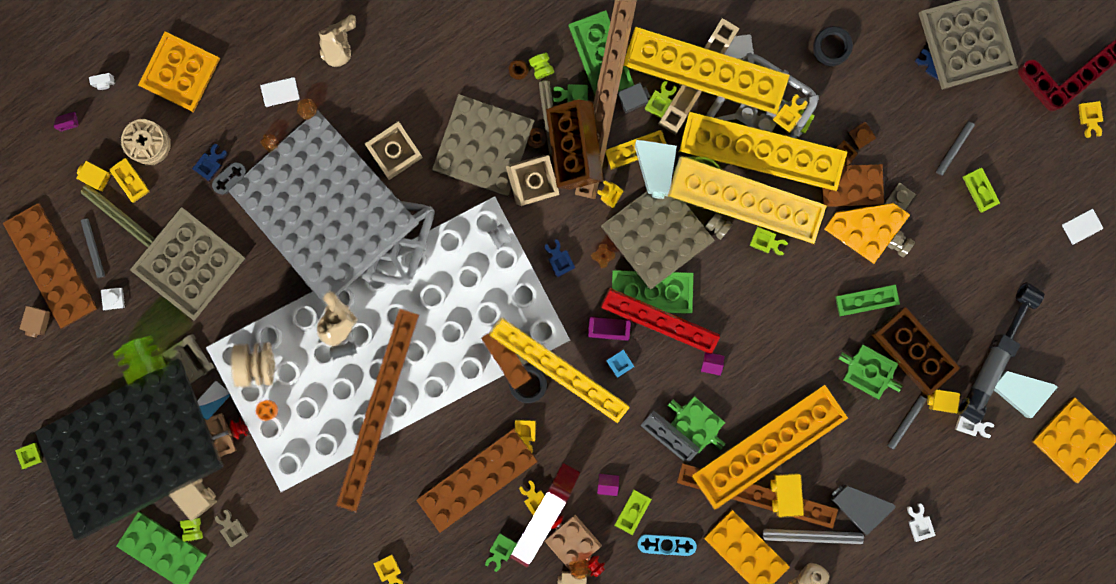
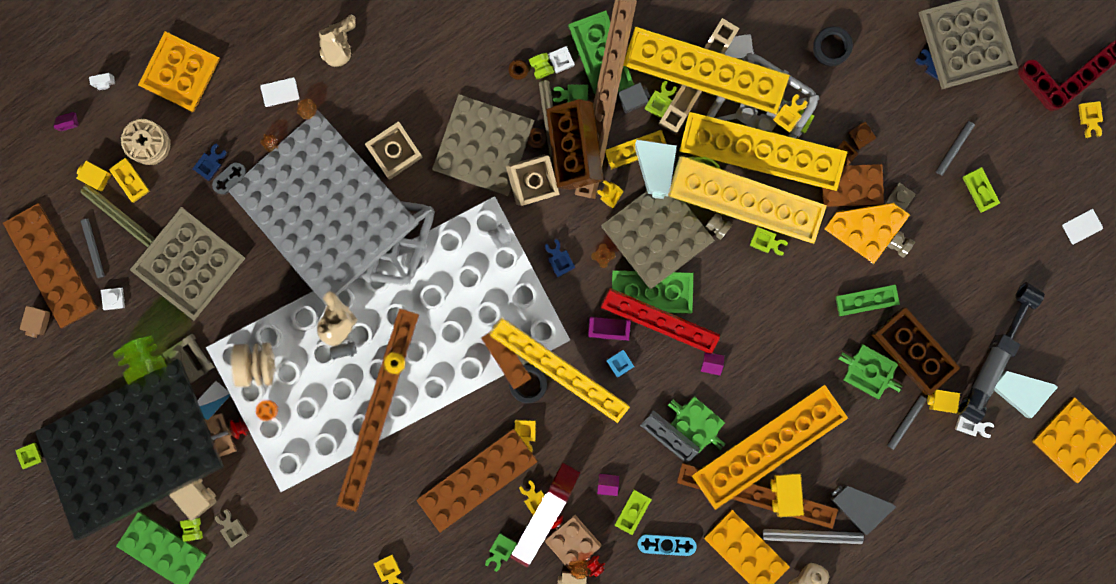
white plate [907,503,935,542] -> none
none -> yellow plate [384,353,405,374]
none -> white plate [548,46,574,74]

